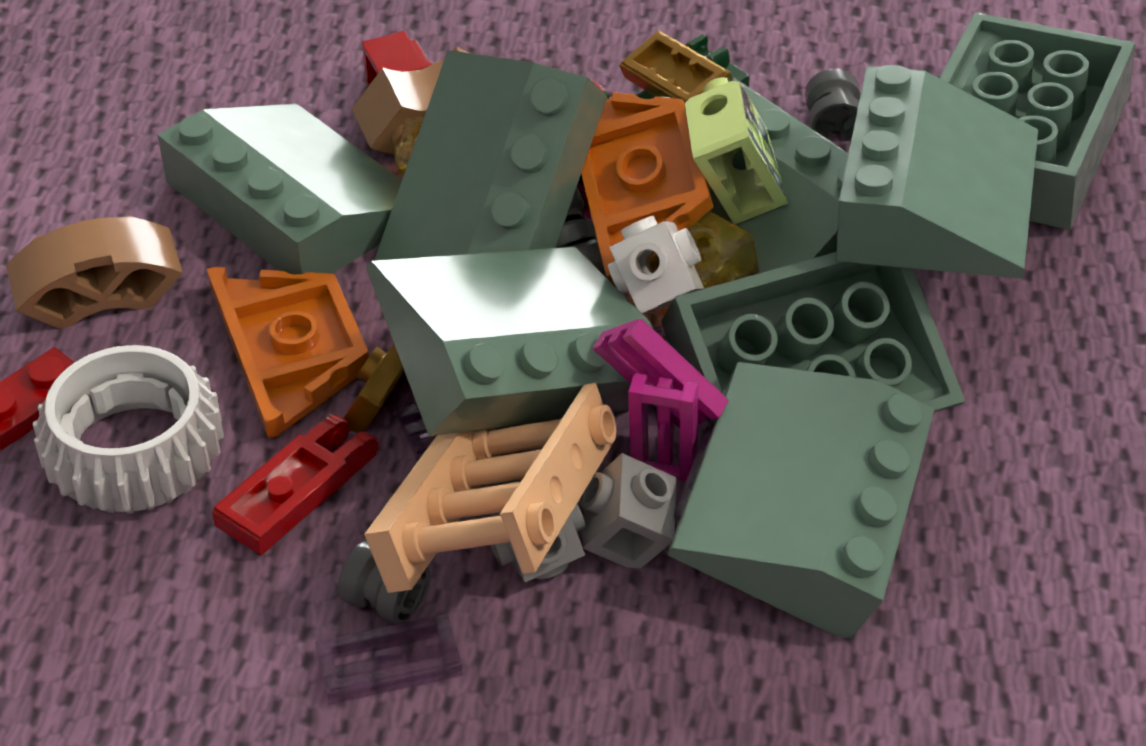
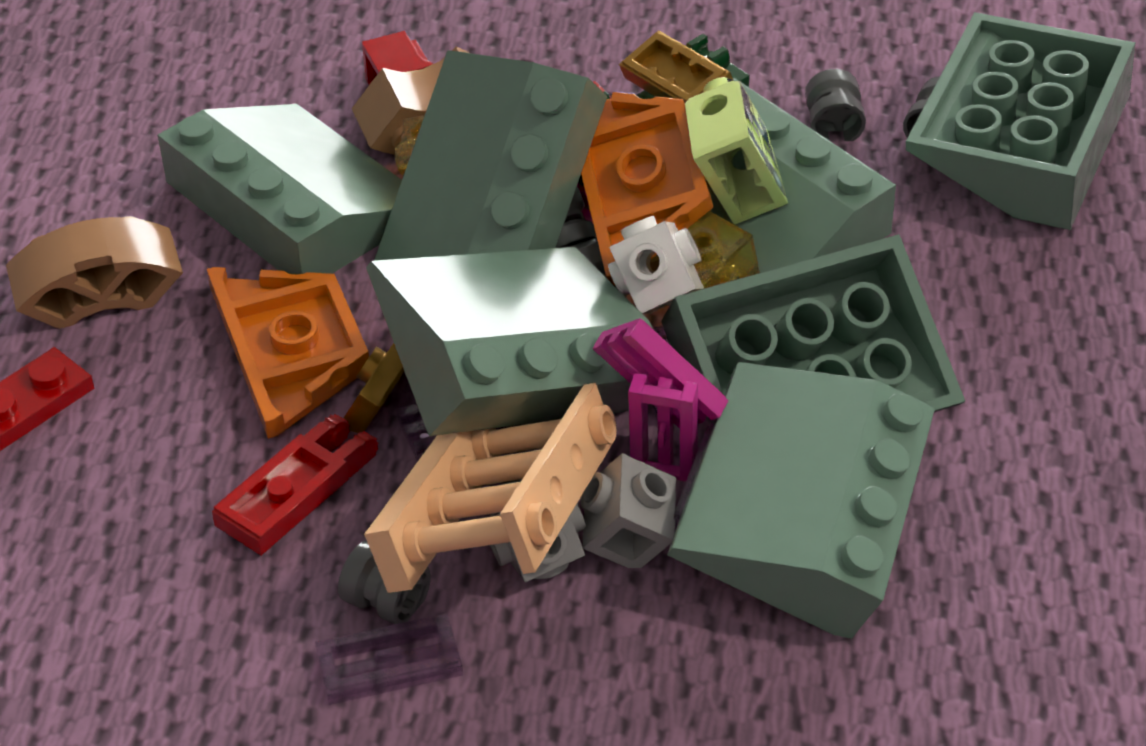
white gear [33,345,224,514] -> none
sand green slope [836,65,1038,279] -> none

